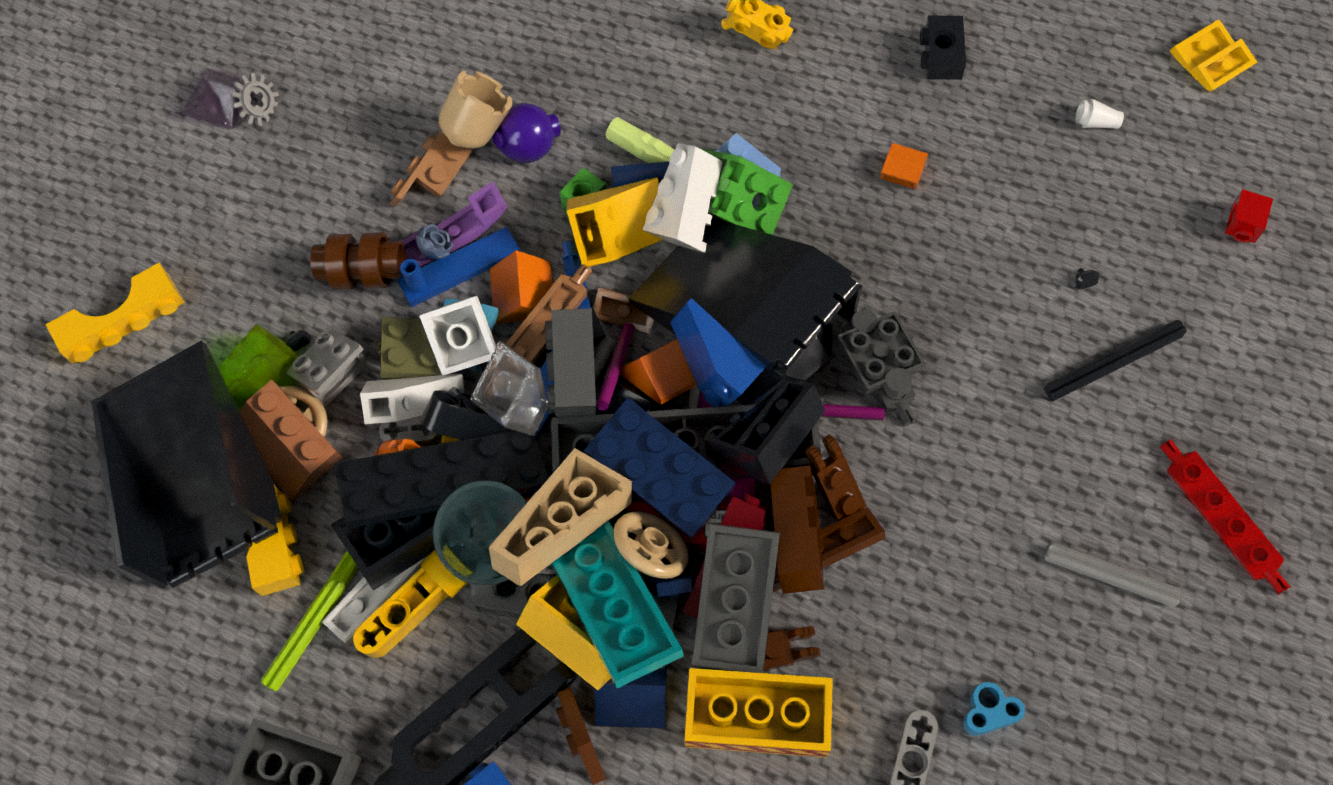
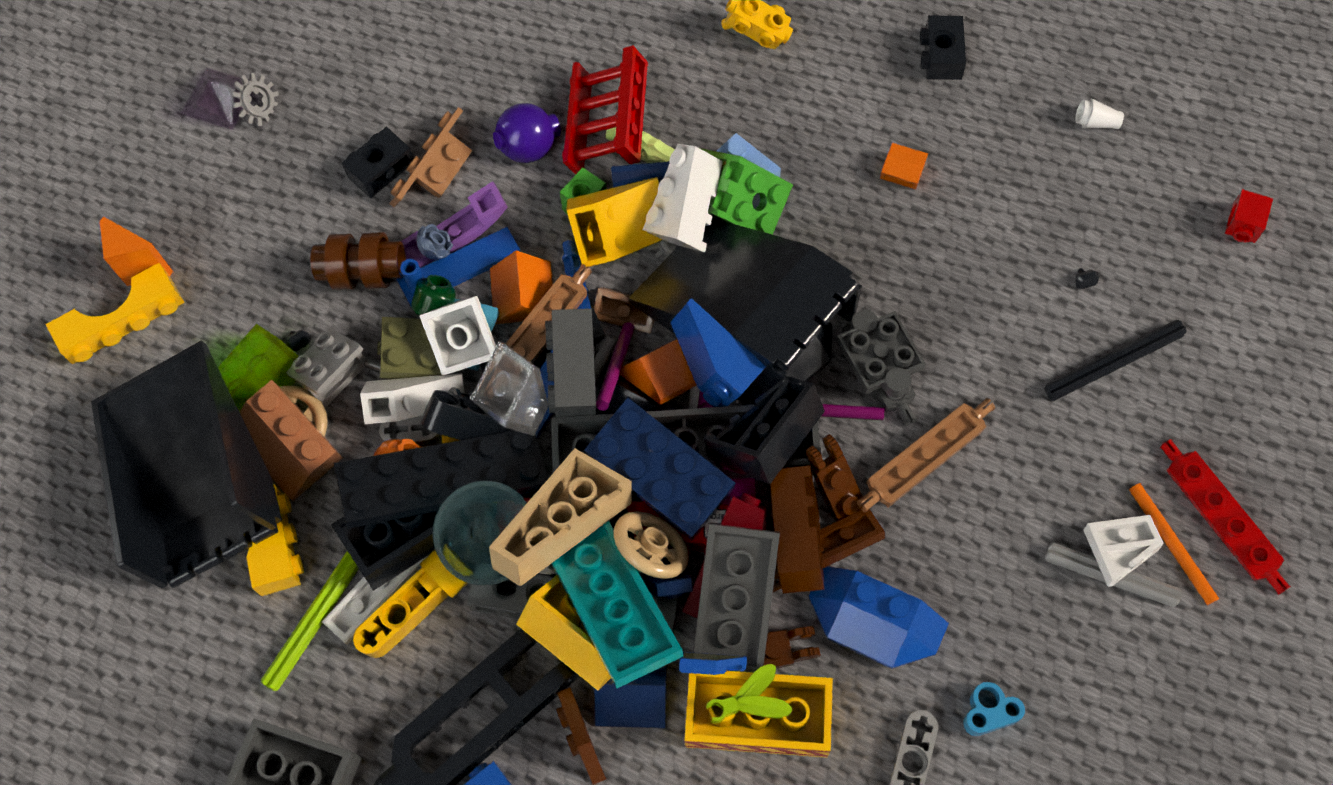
tan cylinder [439,71,512,149] -> none
yellow slope [1169,19,1258,92] -> none
none -> orange slope [100,216,173,286]
none -> black brick [341,126,414,199]
none -> dark green head [411,275,456,318]
none -> red fence [562,45,648,174]
none -> blue tile [679,652,747,675]
none -> lime piece [706,664,792,724]
none -> blue wedge [809,566,949,669]
none -> medium nougat plate [857,398,995,512]
none -> white wing [1083,515,1164,587]
none -> orange bar [1129,483,1220,606]

